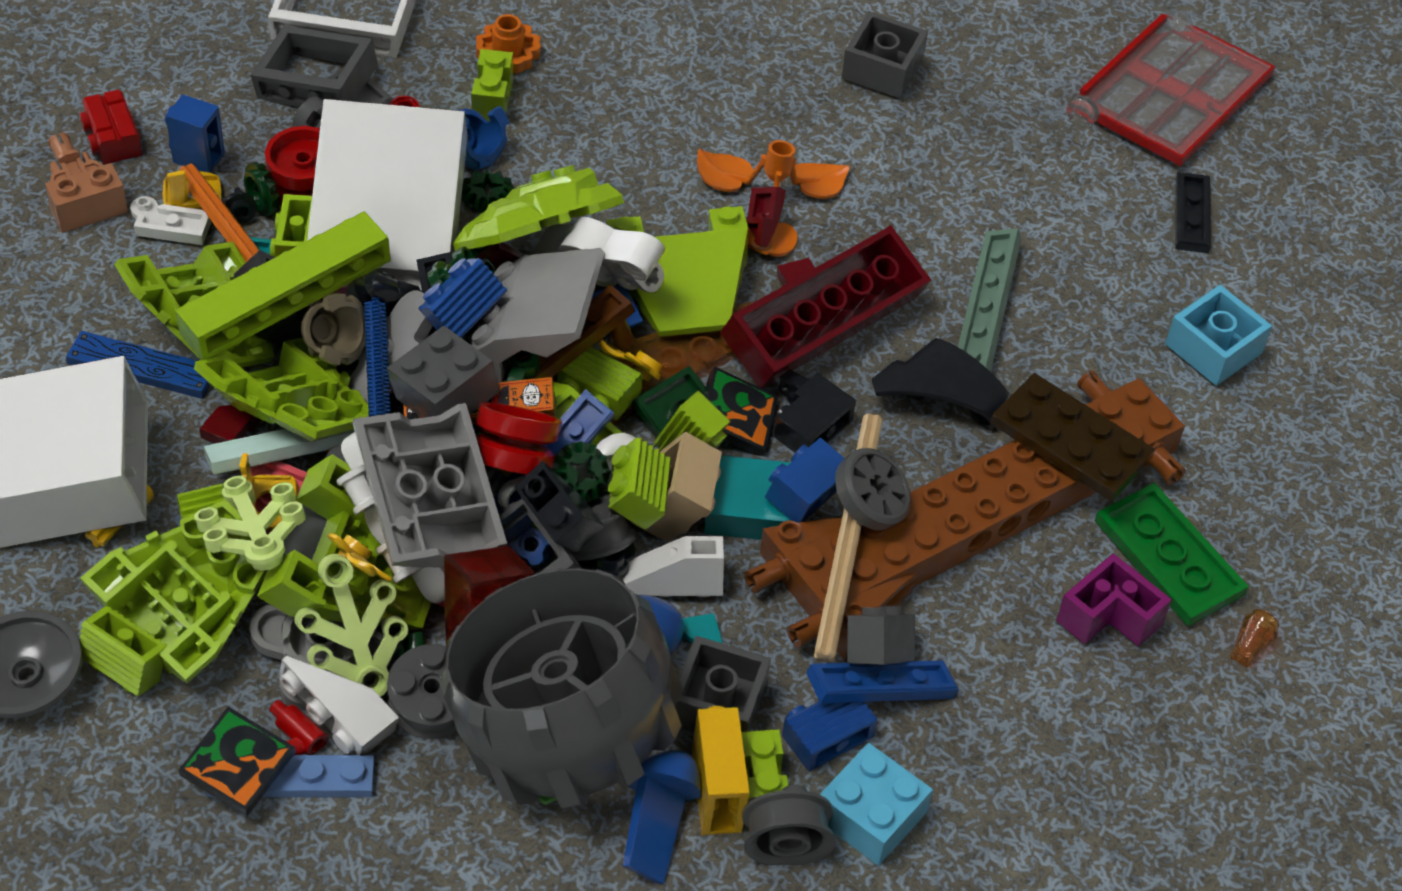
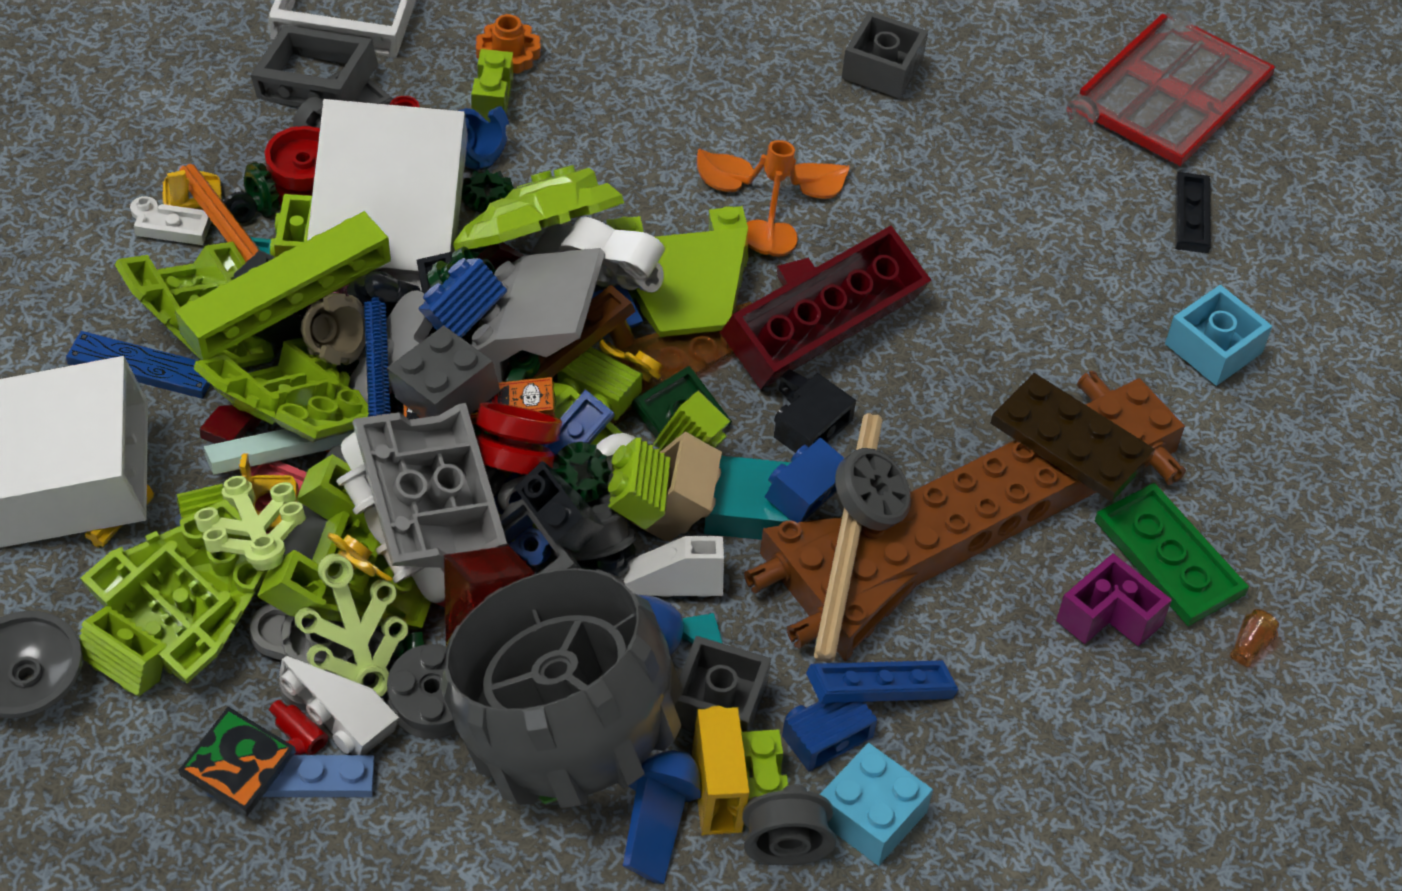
nougat brick [45,132,128,233] -> none
red brick [79,89,142,165] -> none
blue brick [165,94,225,173] -> none
tile [704,367,778,456] -> none
dark red slope [746,187,786,247] -> none
dark grey brick [847,606,915,665] -> none
black panel [871,338,1011,430] -> none
sand green plate [958,228,1022,372] -> none

